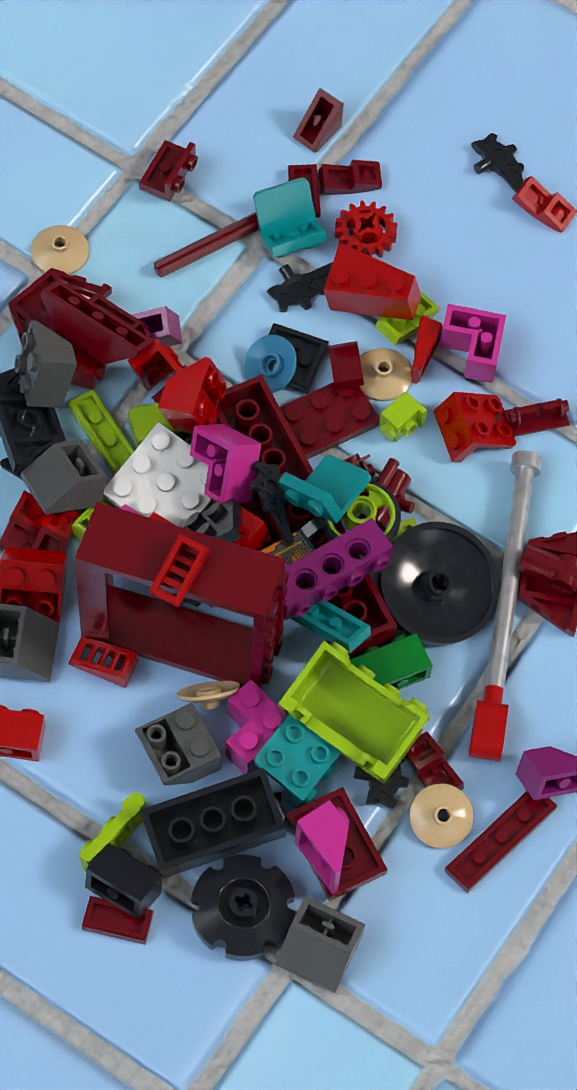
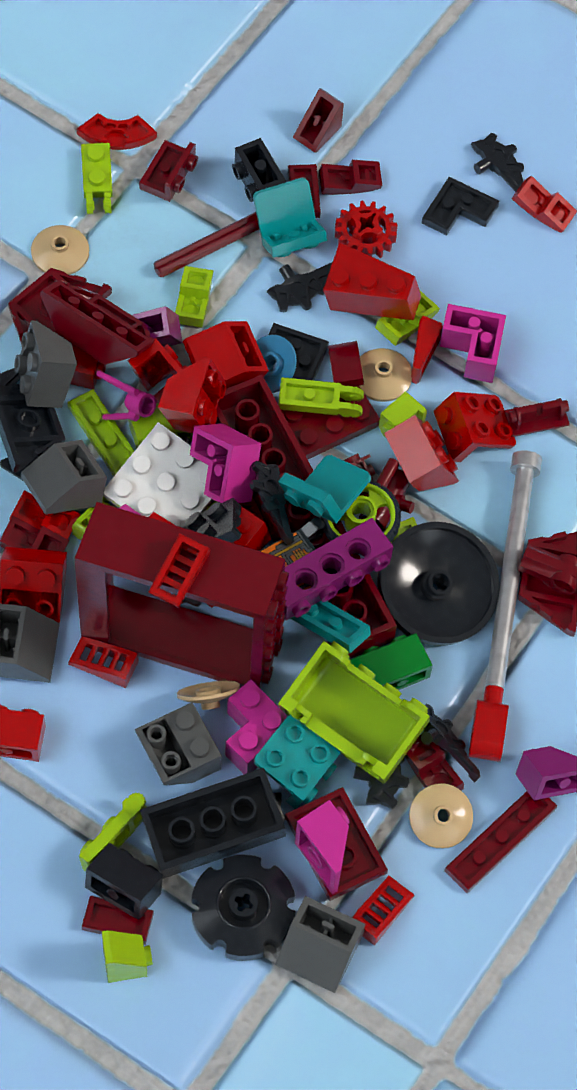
none -> red tile [77,113,157,150]
none -> lime hinge [81,143,113,214]
none -> dark pink plant [96,371,157,421]
none -> lime slope [101,930,153,983]
none -> lime slope [175,266,214,328]
none -> red slope [183,321,269,389]
none -> black brick [232,138,286,202]
none -> lime hinge [278,377,364,418]
none -> red slope [352,876,415,946]
none -> slope [384,415,459,491]
none -> black tile [421,177,499,236]
none -> black piece [421,703,481,783]

